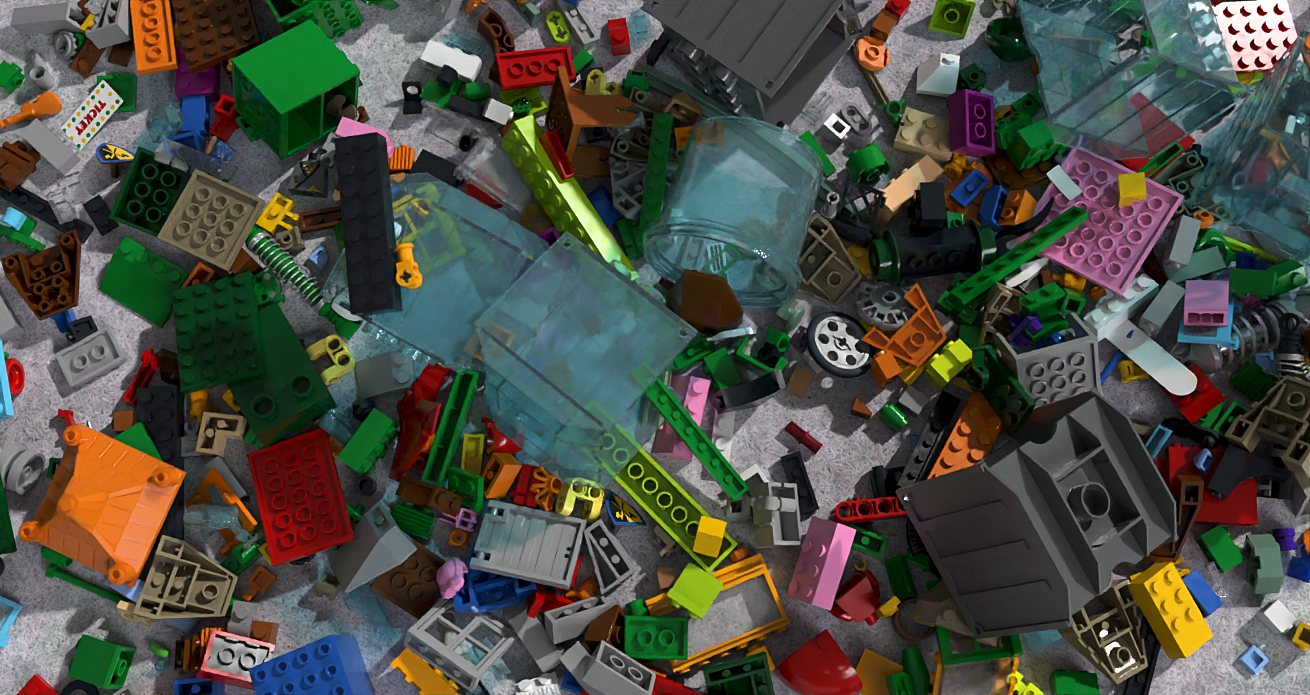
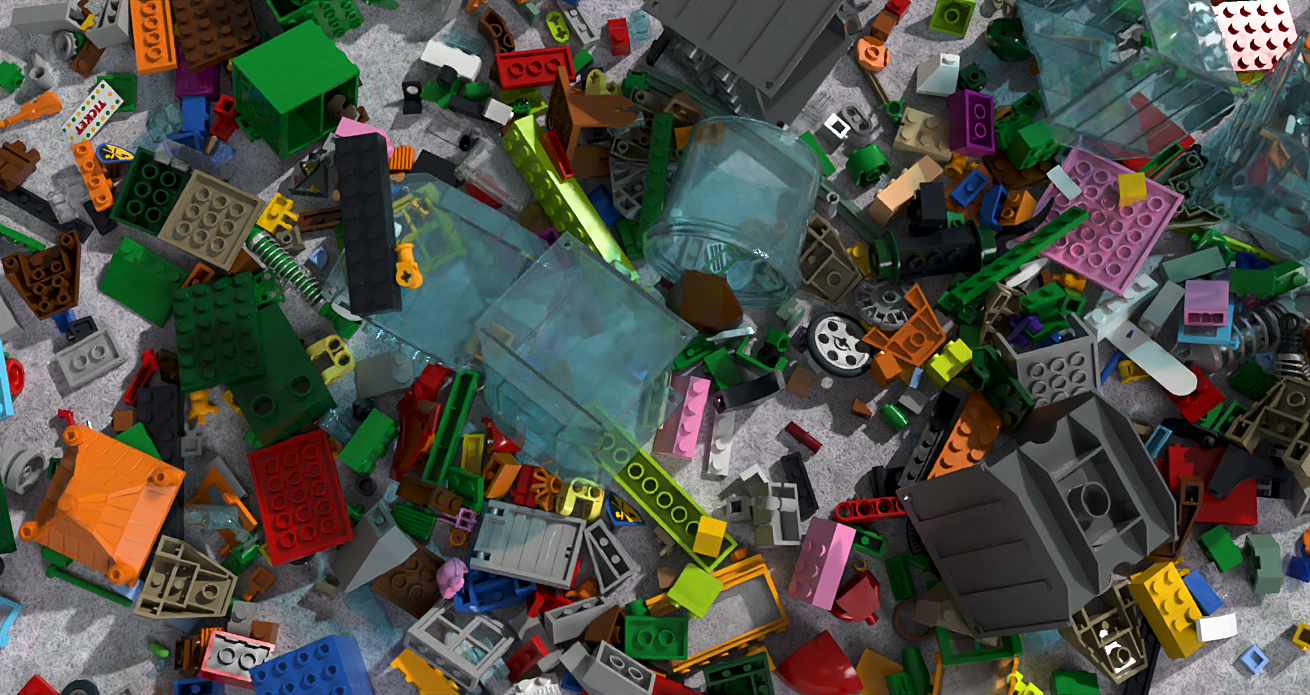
medium azure leg [0,207,37,237] -> none
light grey brick [19,118,81,176] -> none
green slope [68,634,136,689] -> none
reddish brown plate [107,33,134,67] -> none
tan plate [116,600,155,626] -> none
tan brick [196,412,250,458] -> none
green plate [629,361,750,502] -> none
black piece [831,179,887,248] -> none
yellow plate [874,596,900,618] -> none
orange plate [1085,285,1107,300] -> none
reddish brown piece [1142,248,1166,285] -> none
light grey brick [1161,215,1202,270] -> none
orange plate [1193,210,1214,228] -> none
medium blue slope [1193,448,1215,476] -> none
white brick [1256,599,1296,634] -> none
dark purple wheel [1272,528,1297,551] -> none
none -> orange bracket [71,140,115,212]
none -> red plate [500,635,549,684]
none -> light blue tile [909,367,923,388]
none -> white slope [1195,613,1237,642]

